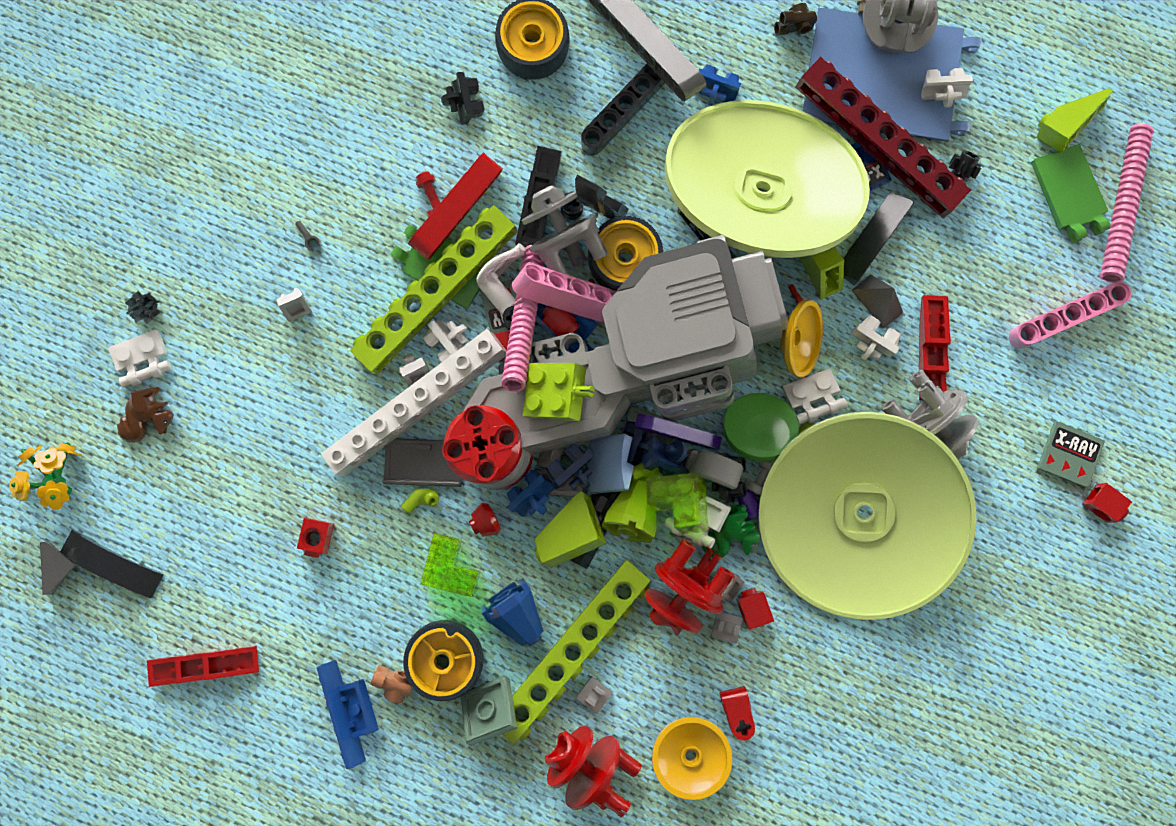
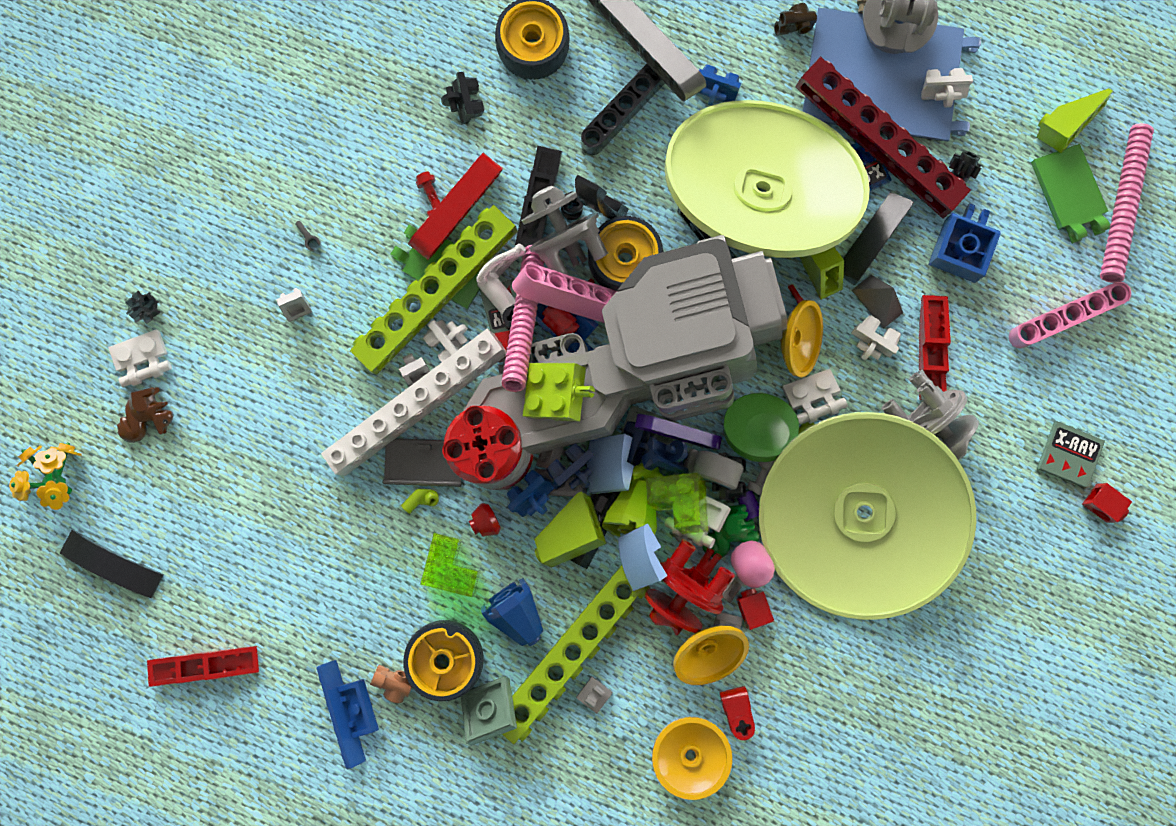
dark grey slope [40,542,75,595] -> none
red brick [296,518,334,558] -> none
red piece [545,726,642,818] -> none
none -> light blue slope [618,524,667,591]
none -> yellow dish [673,625,749,685]
none -> bright pink helmet [730,541,775,588]
none -> blue hinge [928,203,1001,283]

